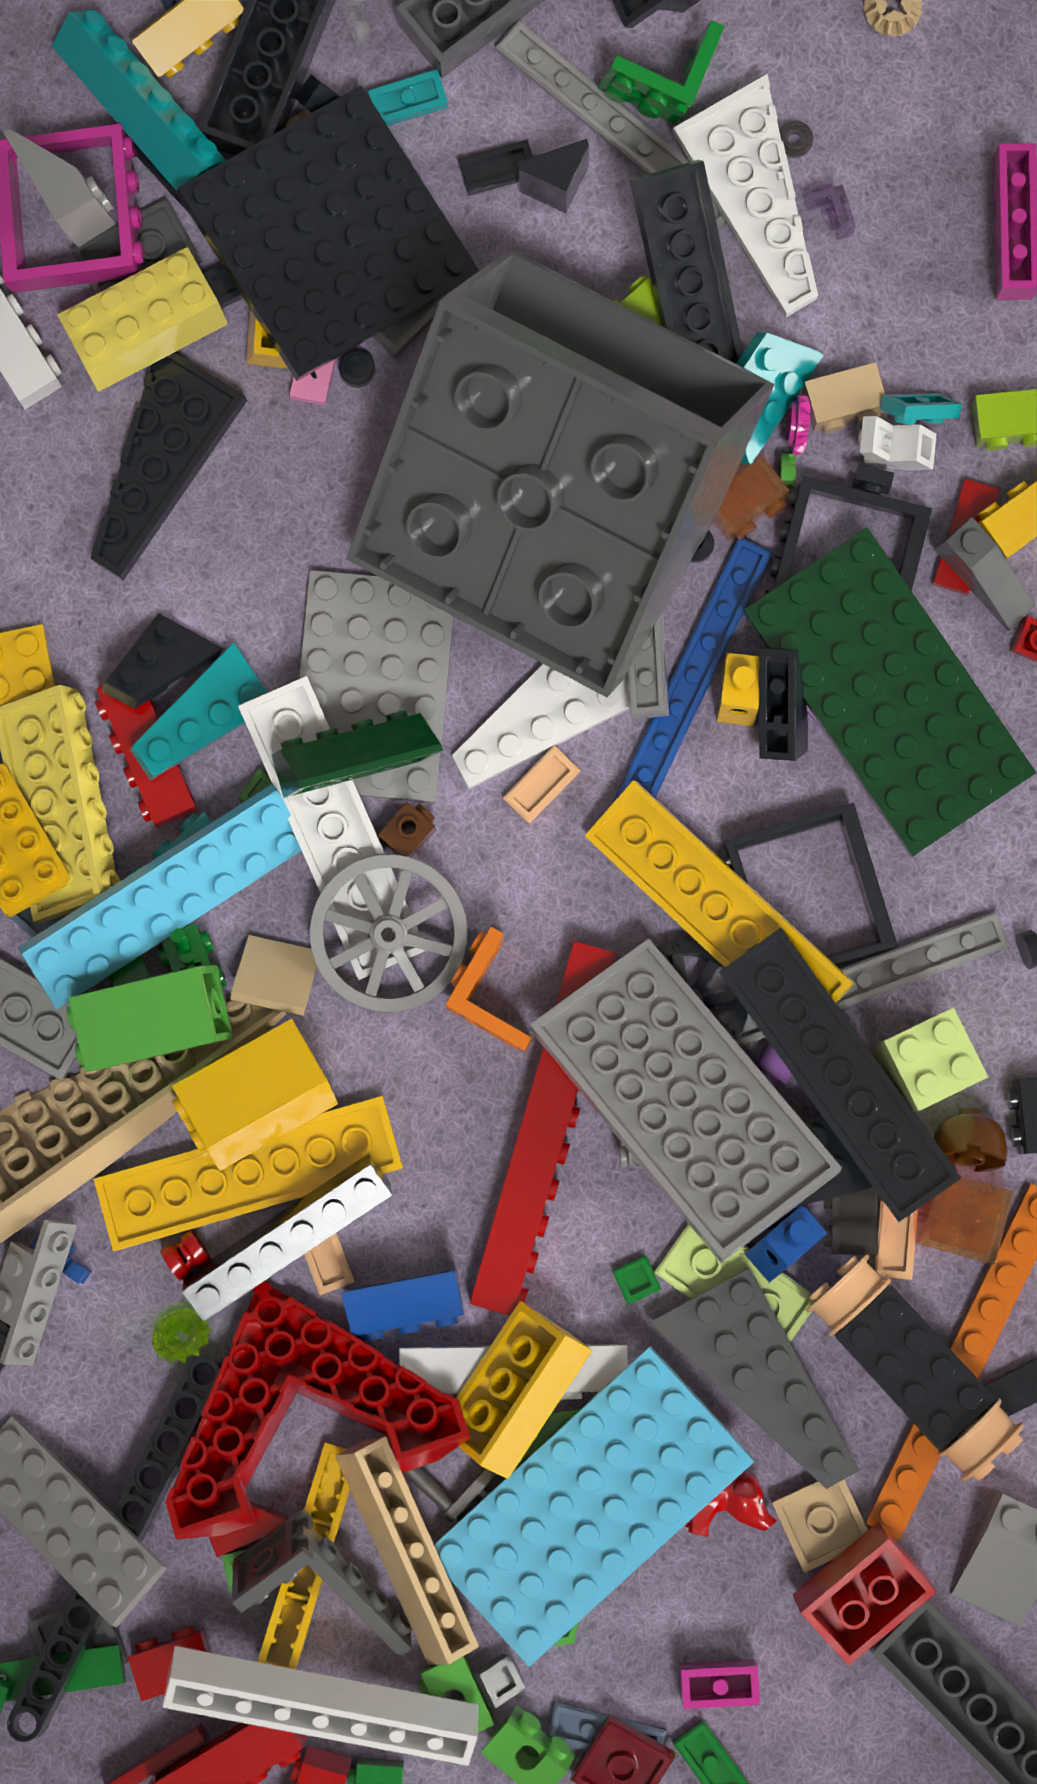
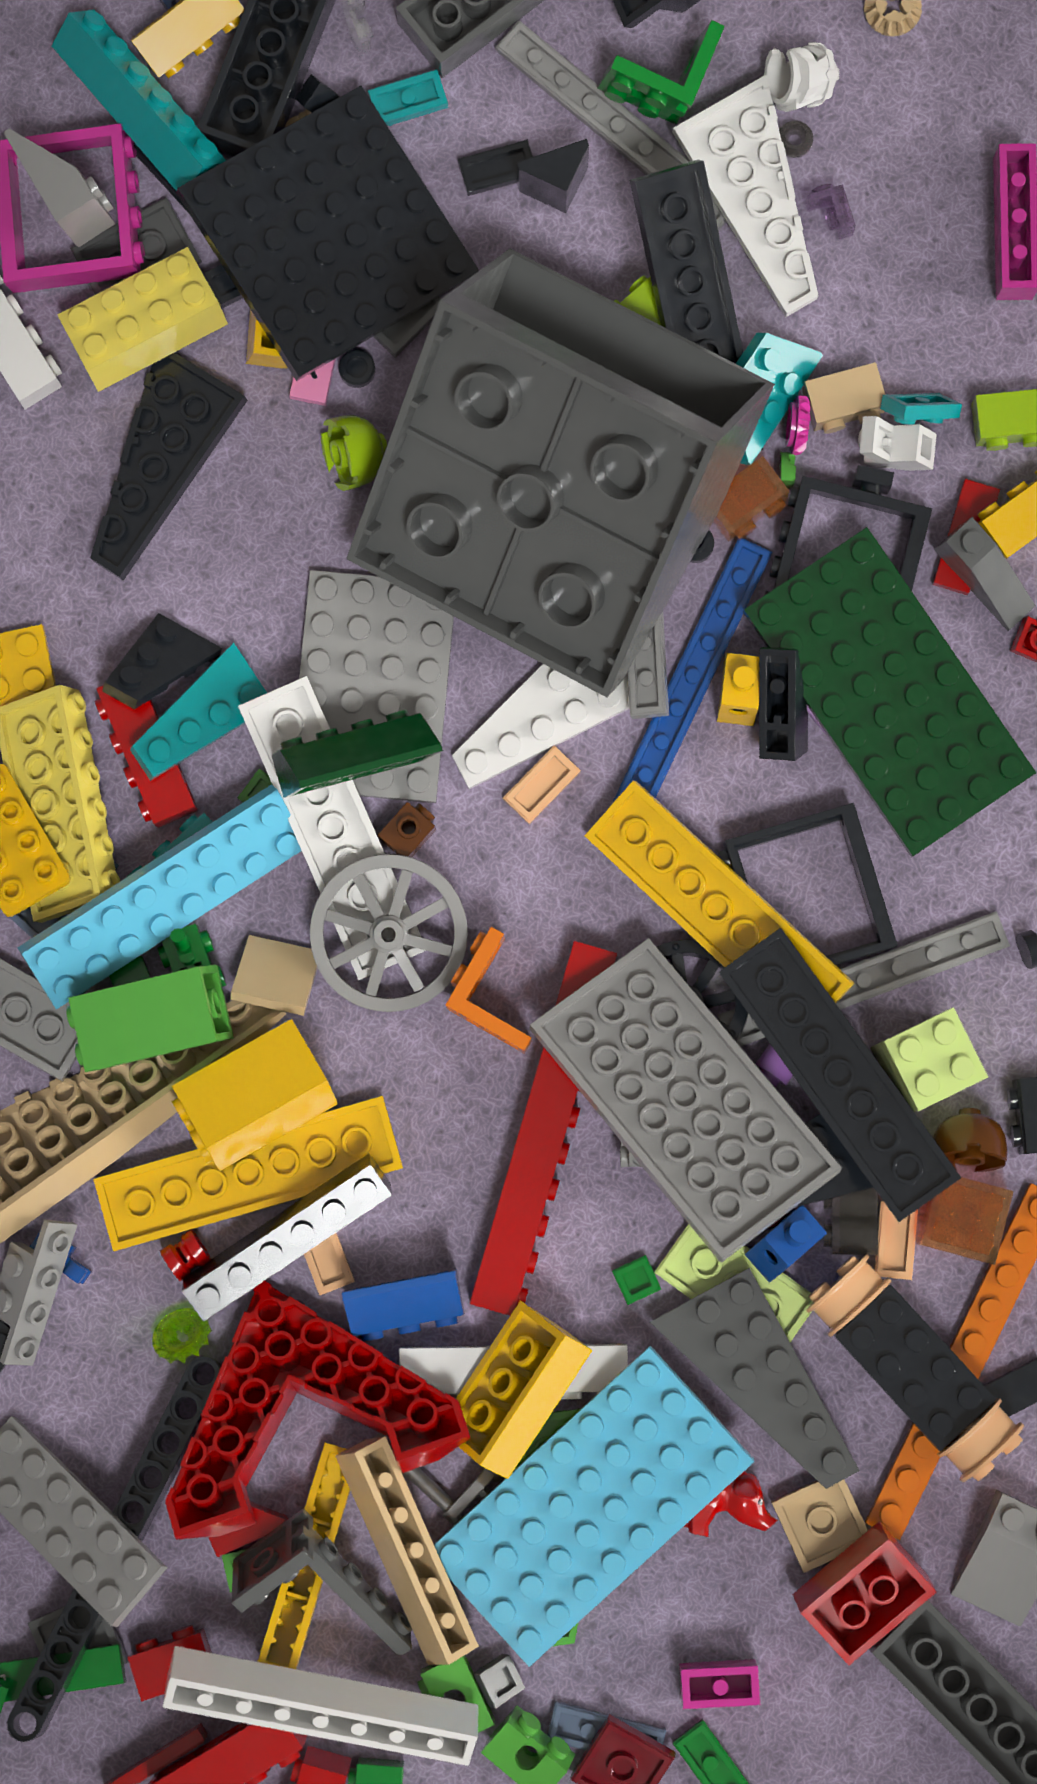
none -> lime cylinder [321,415,387,491]
none -> white helmet [764,42,839,112]

